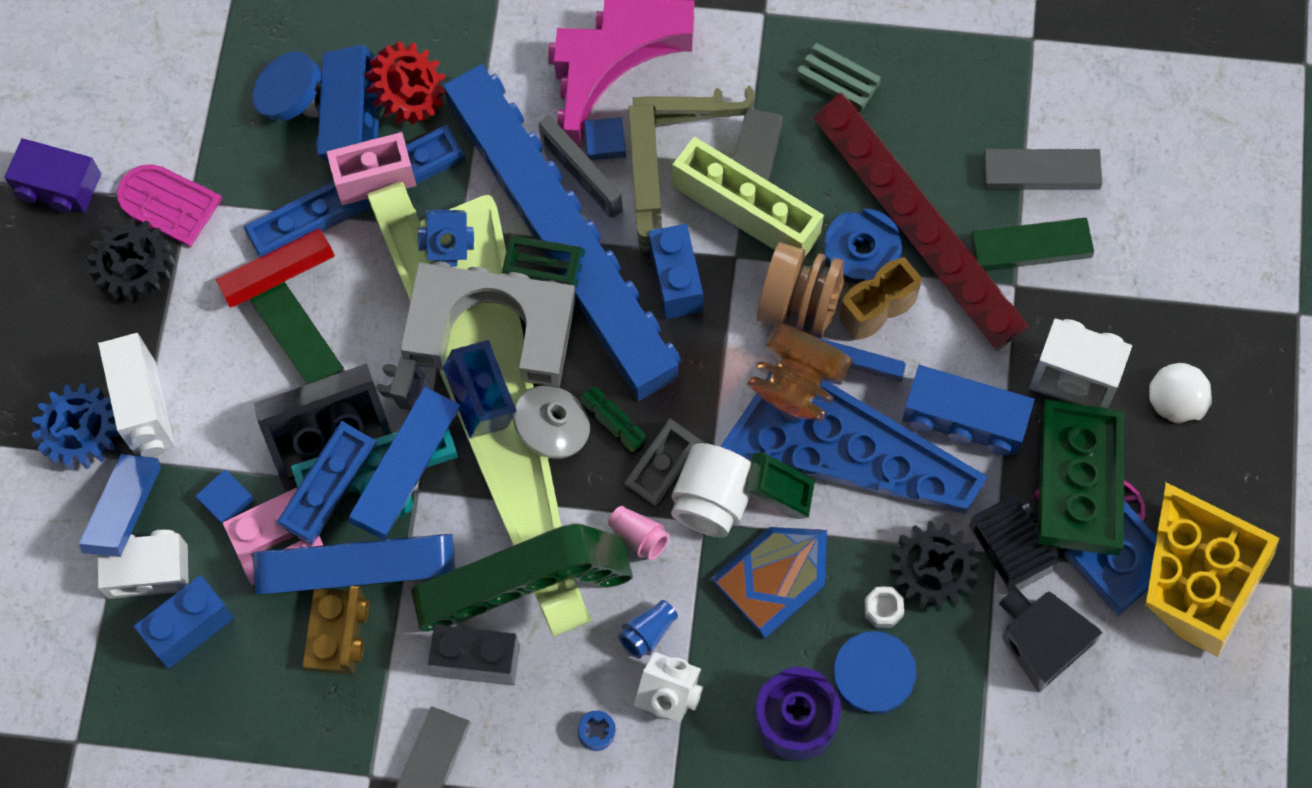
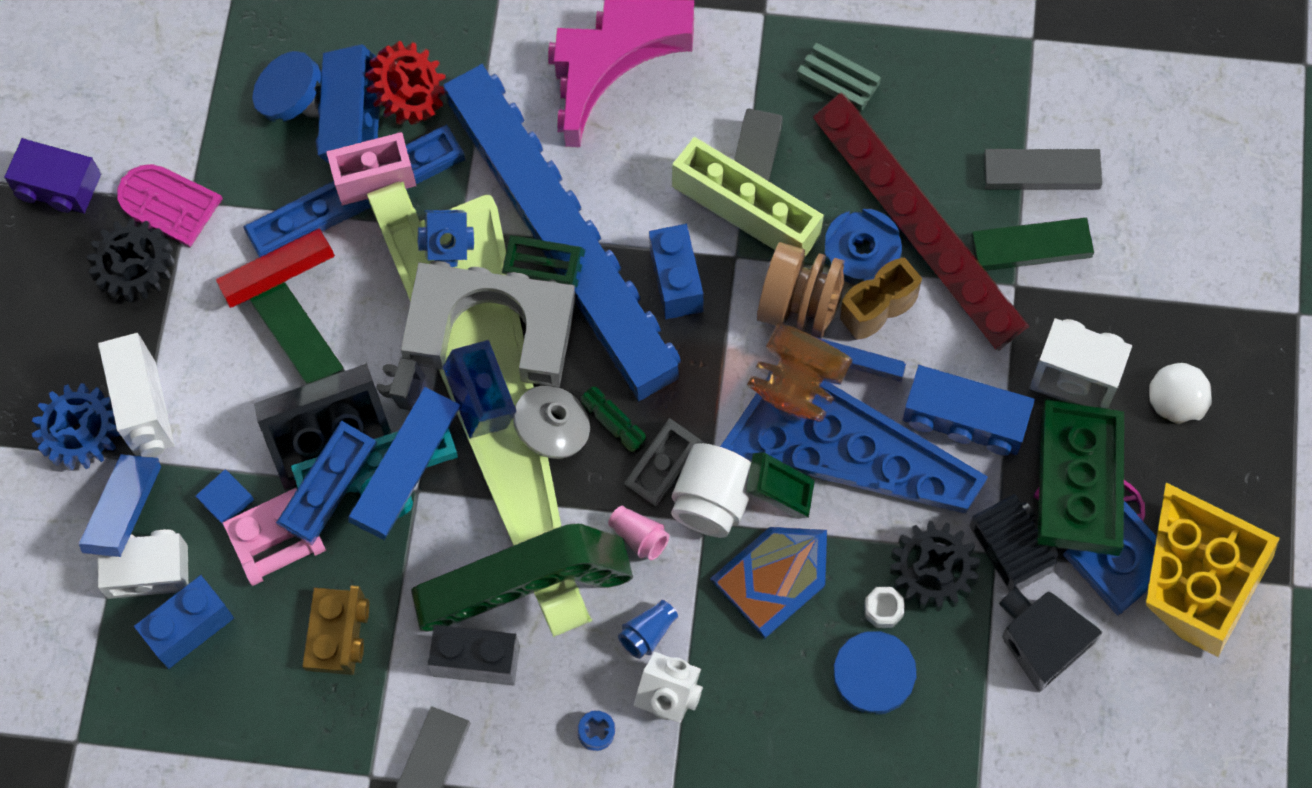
blue beam [252,534,456,594] -> none
dark grey tile [539,115,623,218] -> none
blue tile [585,117,626,160] -> none
olive hinge [628,85,754,252] -> none
dark purple brick [755,667,841,761] -> none

